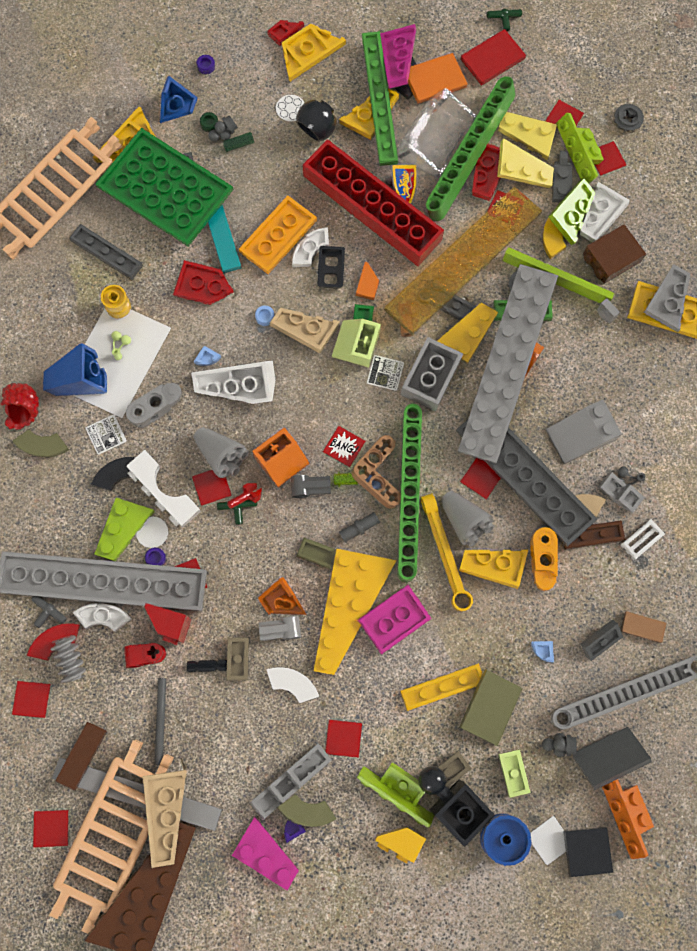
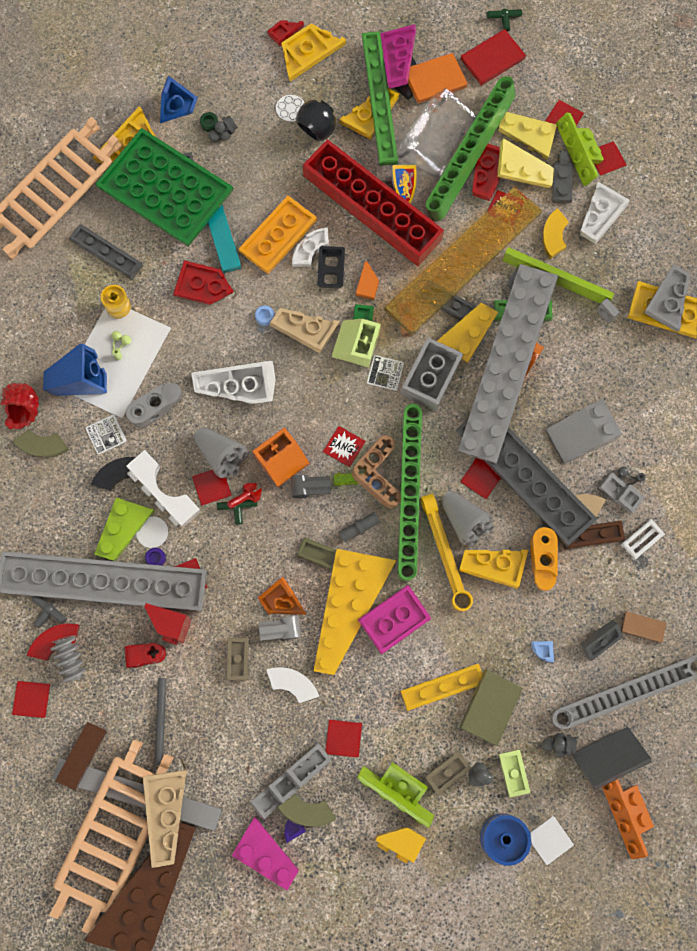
red sticker [33,810,69,848] -> none
white tile [73,603,132,632] -> none
black axle [186,659,227,673] -> none
light blue tile [194,346,221,366] -> none
dark purple tile [196,55,215,74] -> none
clear green hinge [222,132,254,152] -> none
black brick [418,766,495,847] -> none
wing [548,179,595,245] -> none
black tile [563,827,613,877] -> none
reddish brown brick [583,224,646,284] -> none
dark grey gear [614,104,644,132] -> none
none -> dark grey piece [468,762,493,786]

